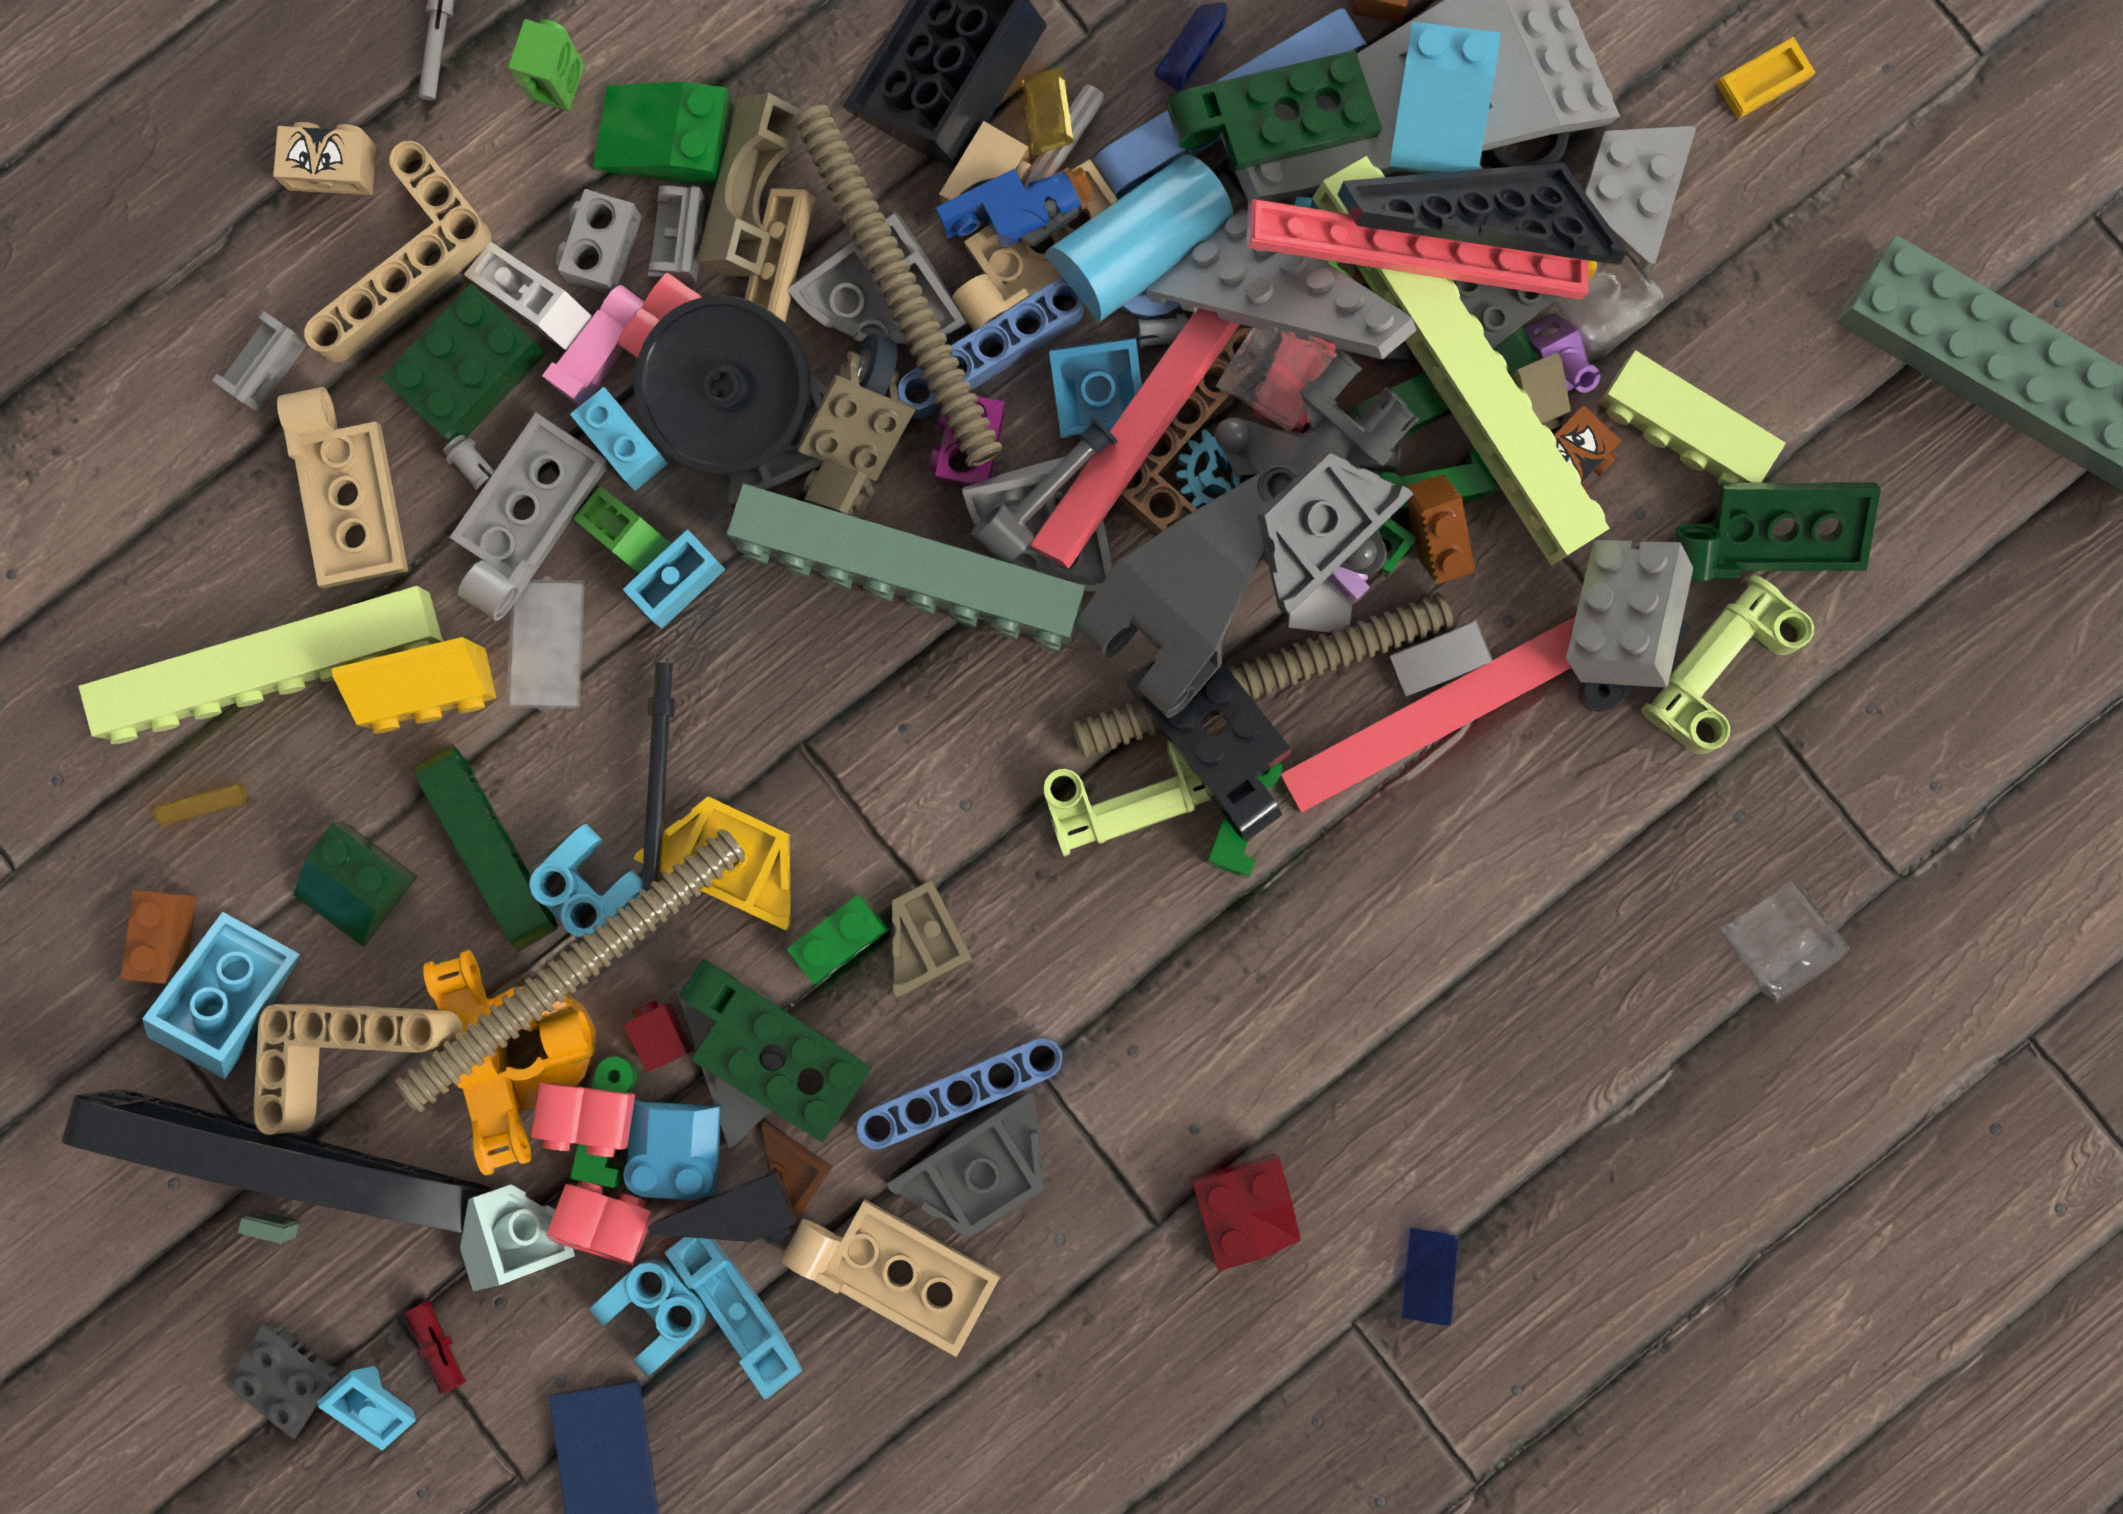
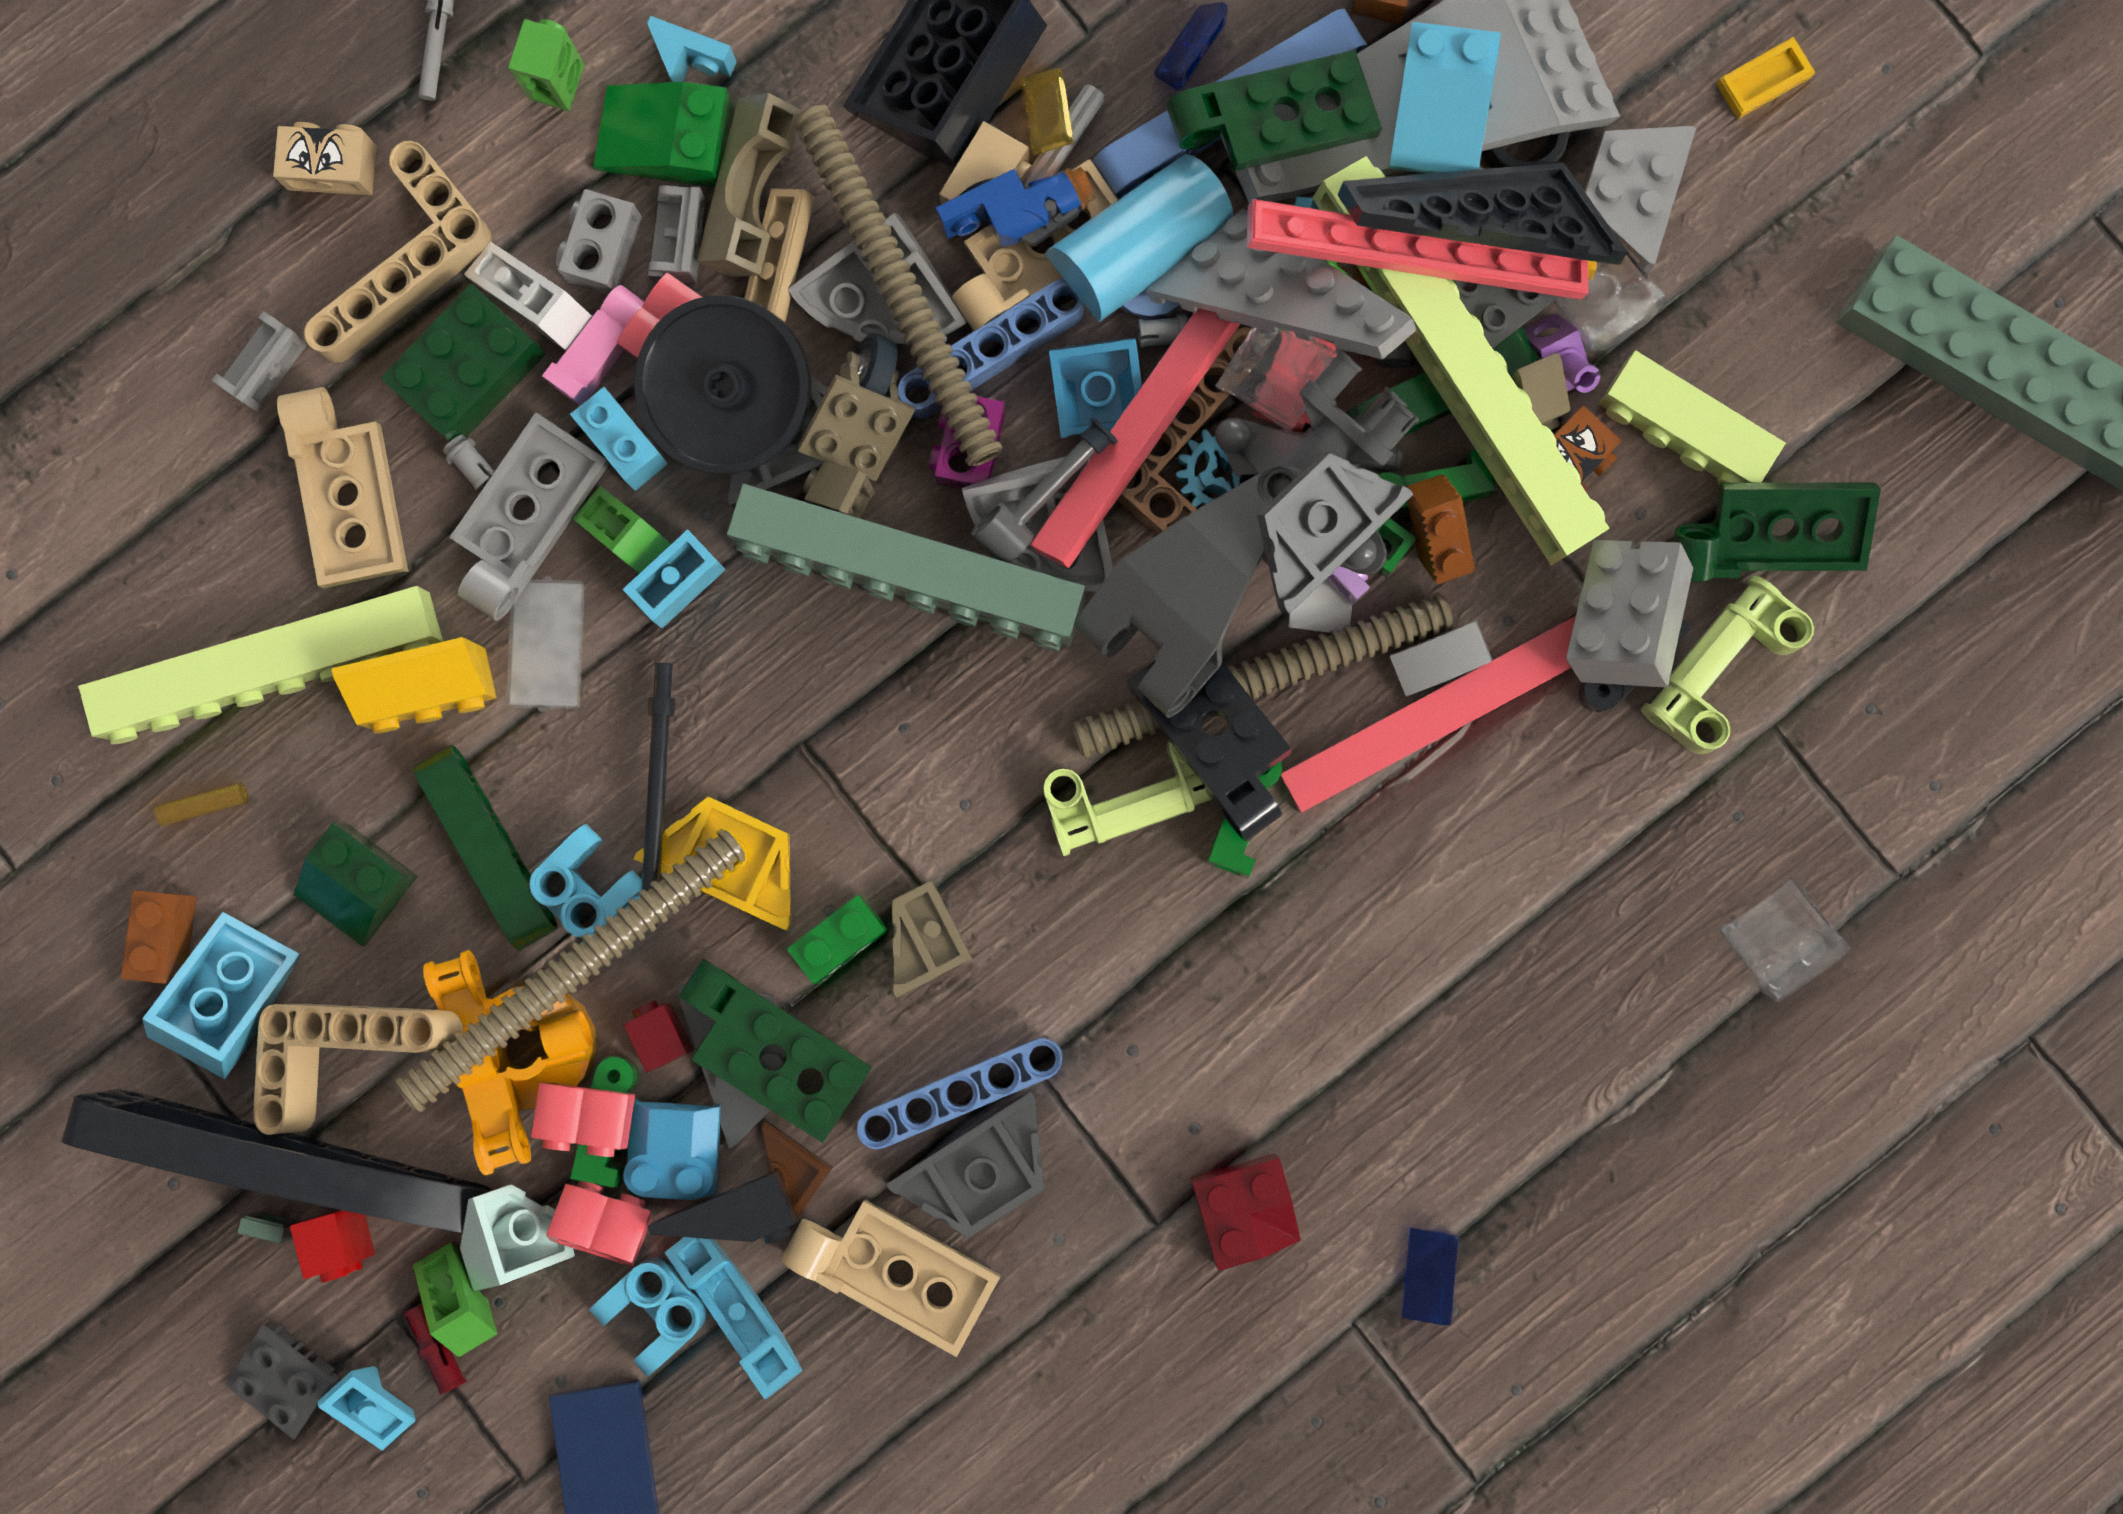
none -> red brick [290,1210,375,1283]
none -> bright green arch [413,1242,497,1357]
none -> medium azure slope [647,16,737,82]

